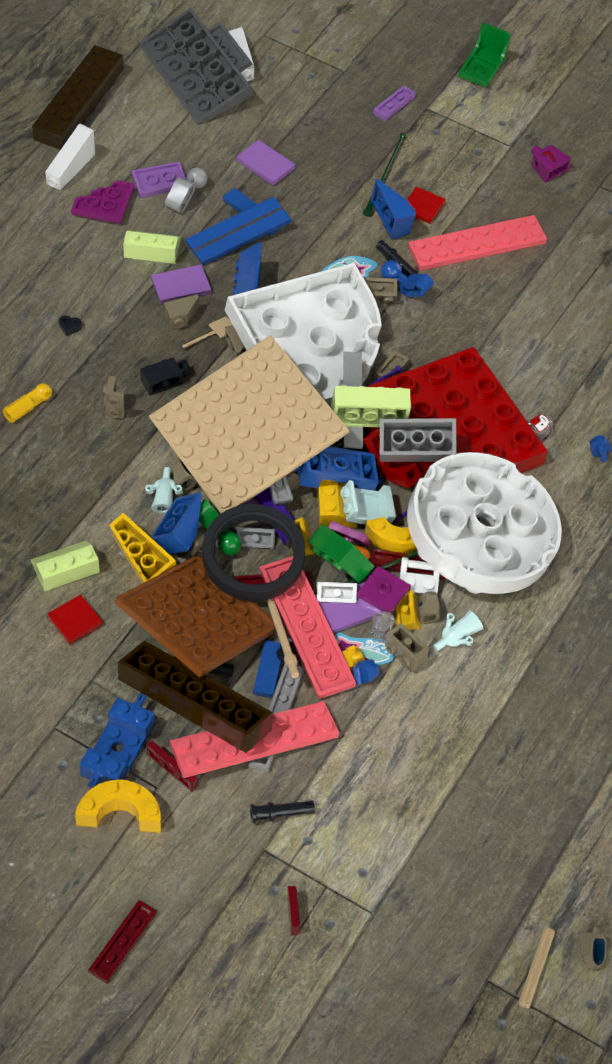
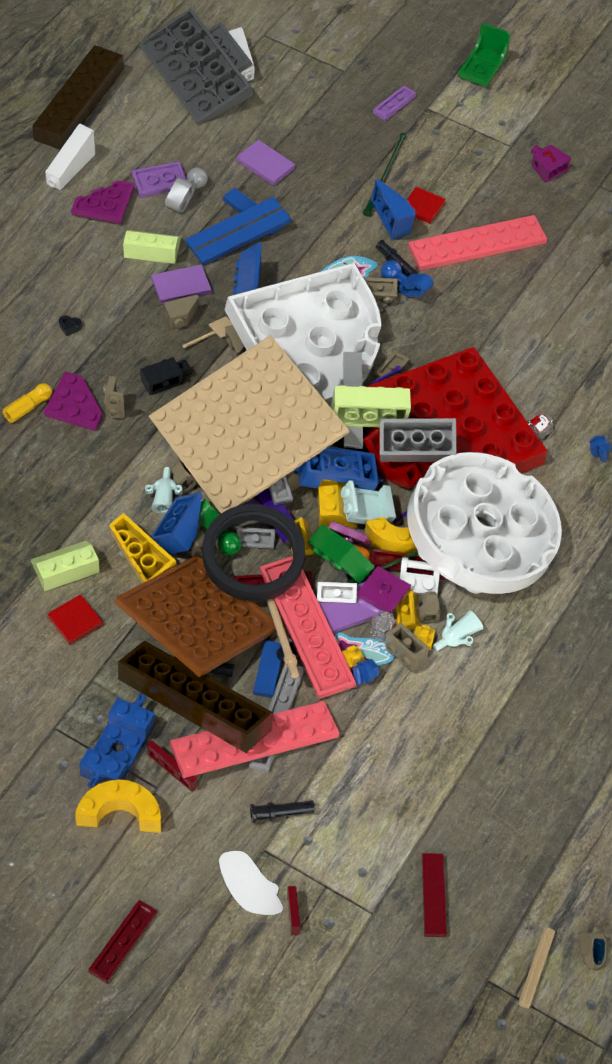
none -> magenta plate [44,371,103,431]
none -> white sticker [219,851,283,915]
none -> yellow tile [414,624,435,650]
none -> dark red tile [422,853,447,937]

